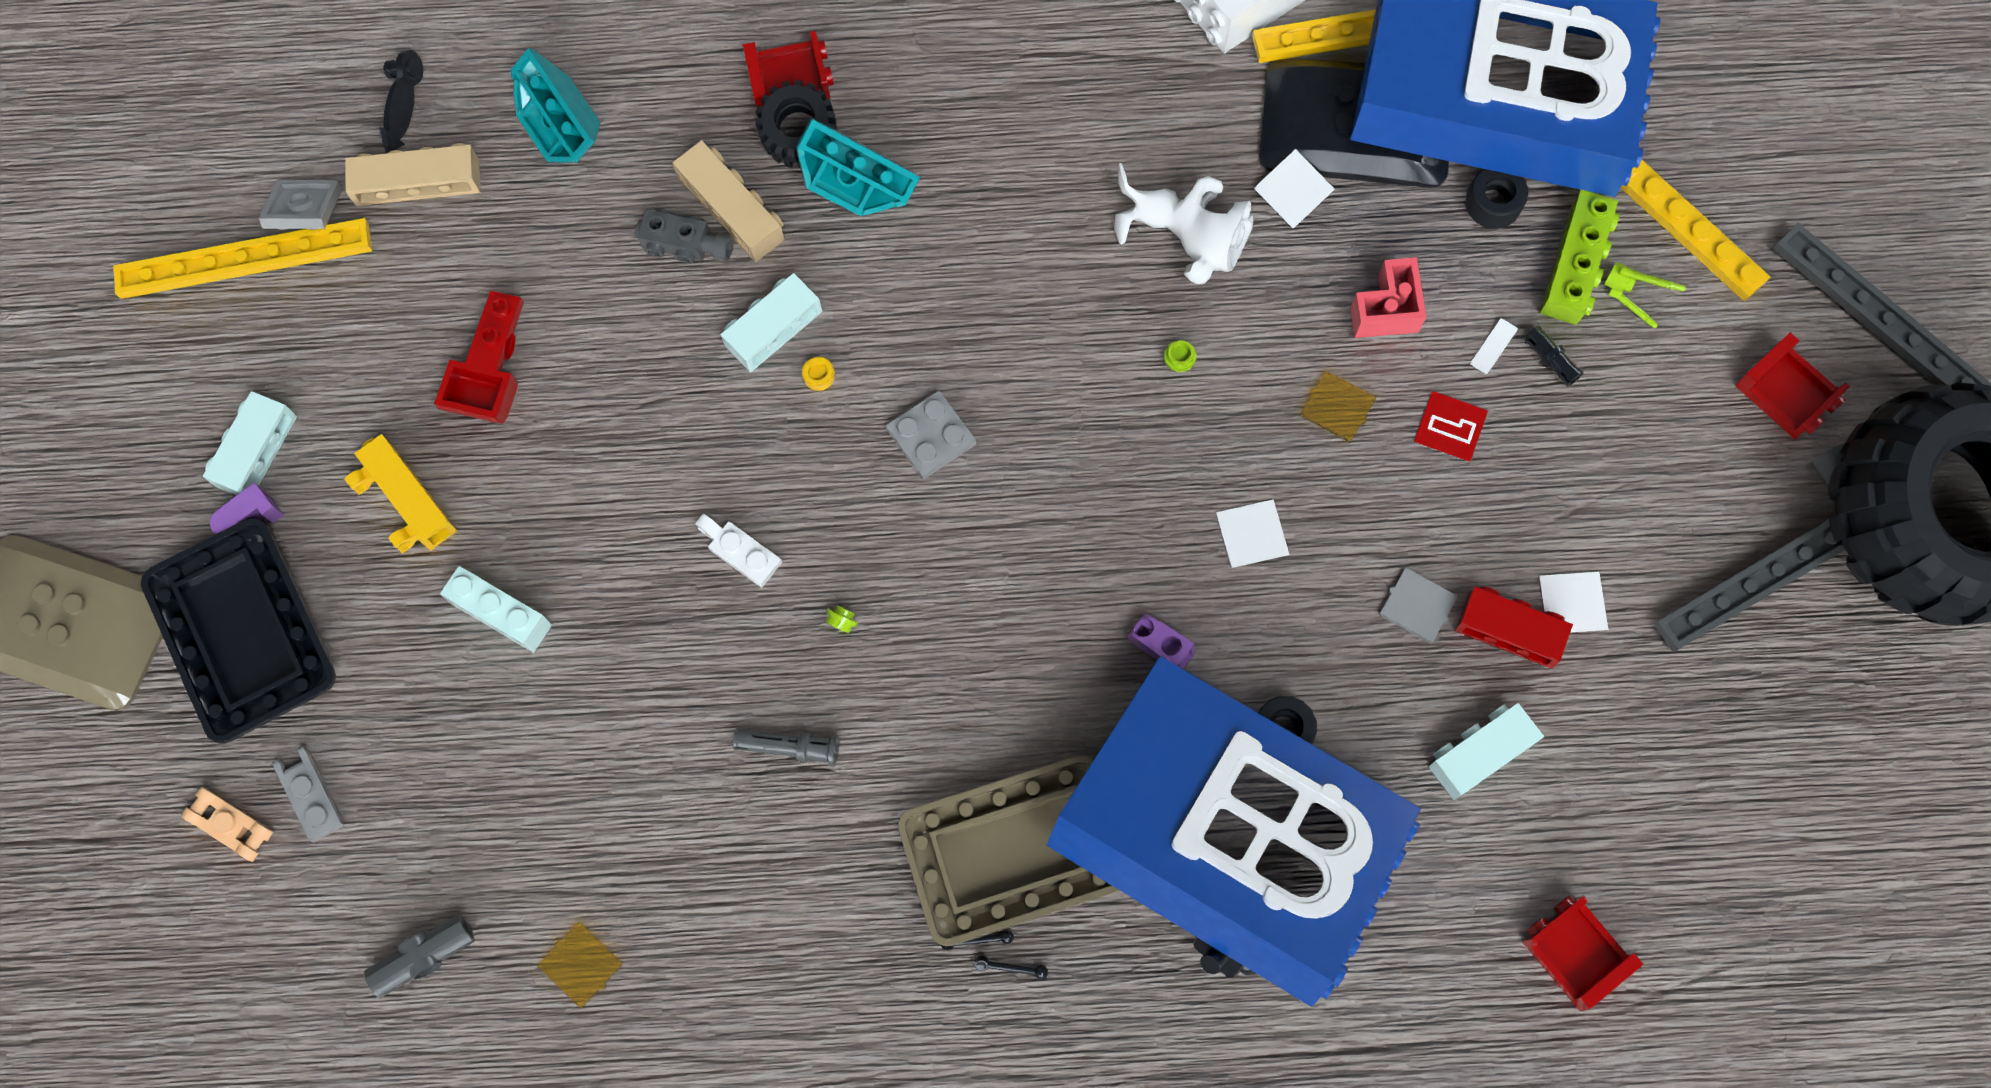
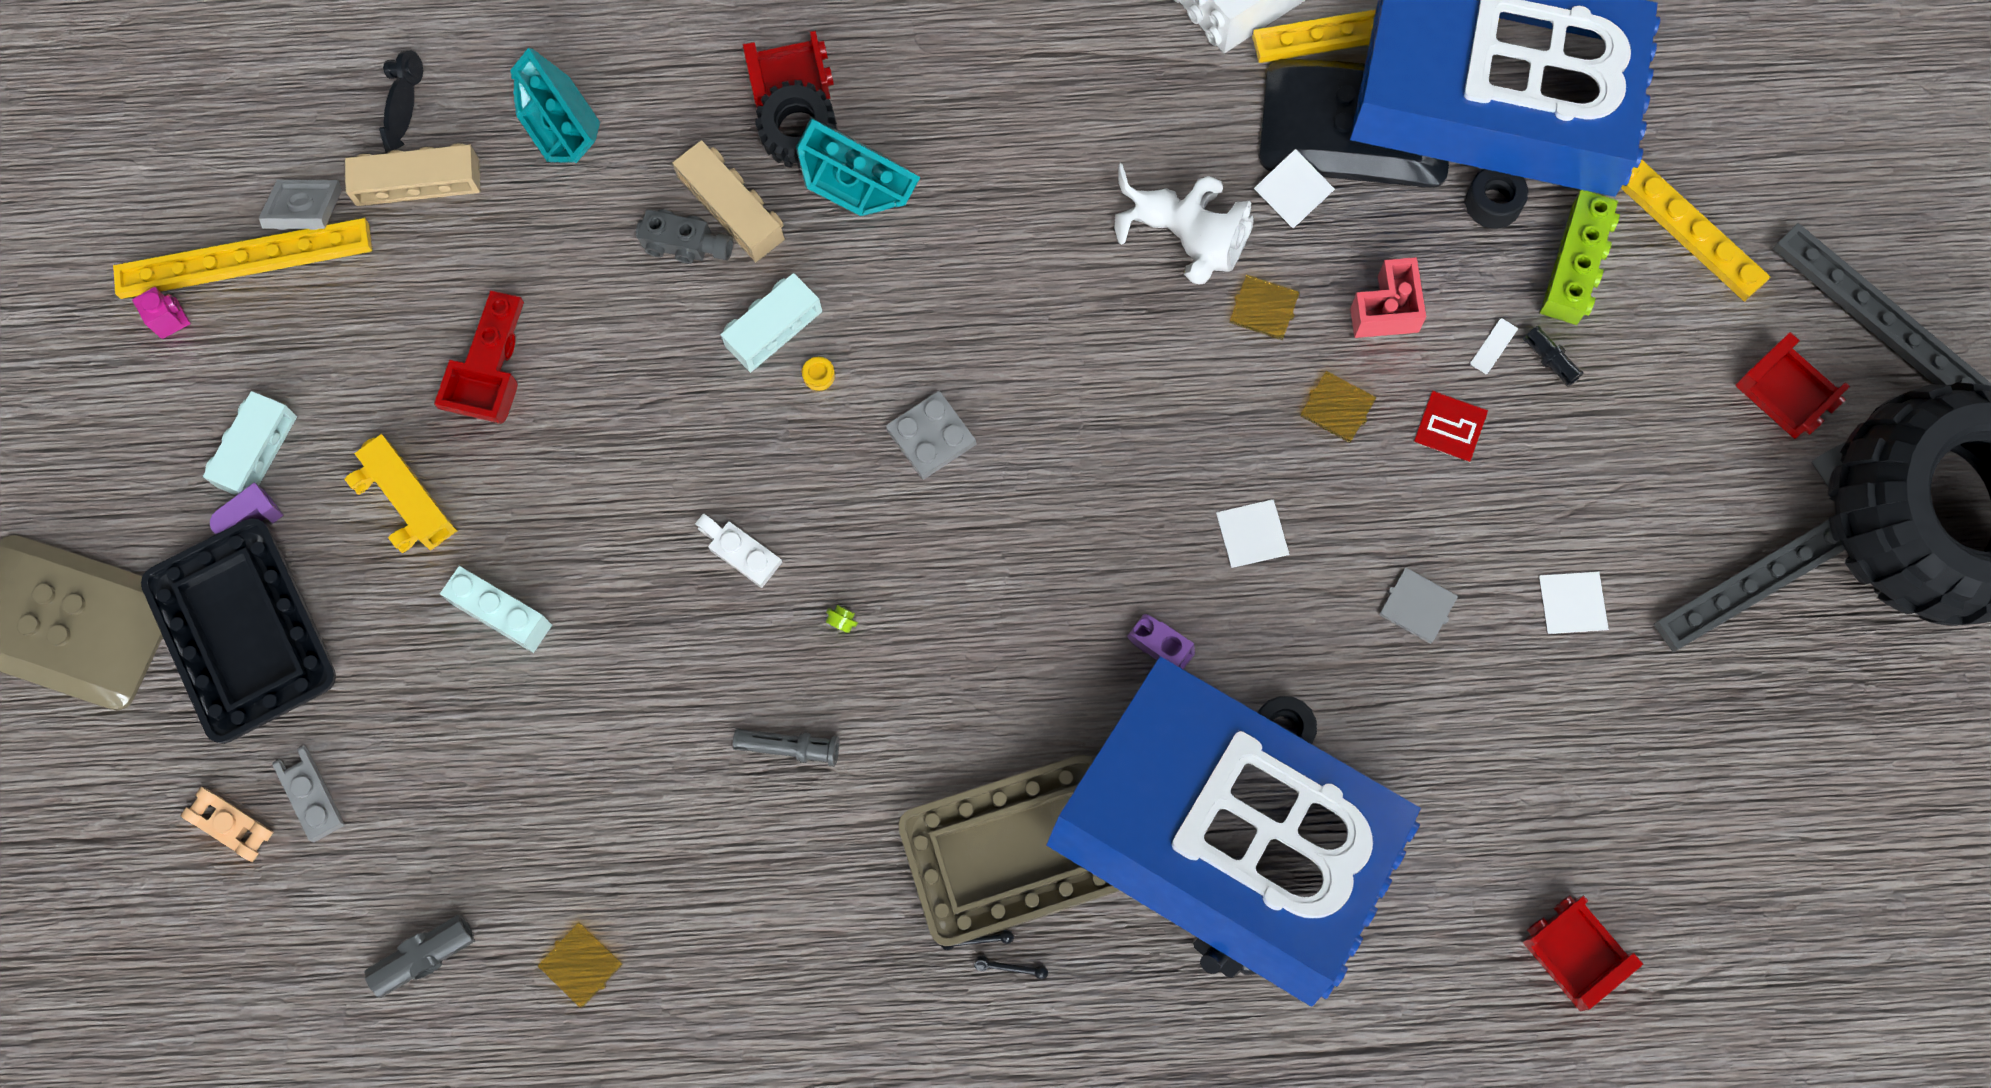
lime plate [1164,340,1197,372] -> none
light aqua brick [1429,703,1544,800] -> none
red brick [1455,586,1573,669] -> none
lime plant [1604,262,1686,328] -> none
none -> dark pink brick [132,287,191,339]
none -> clear yellow piece [1229,275,1300,340]

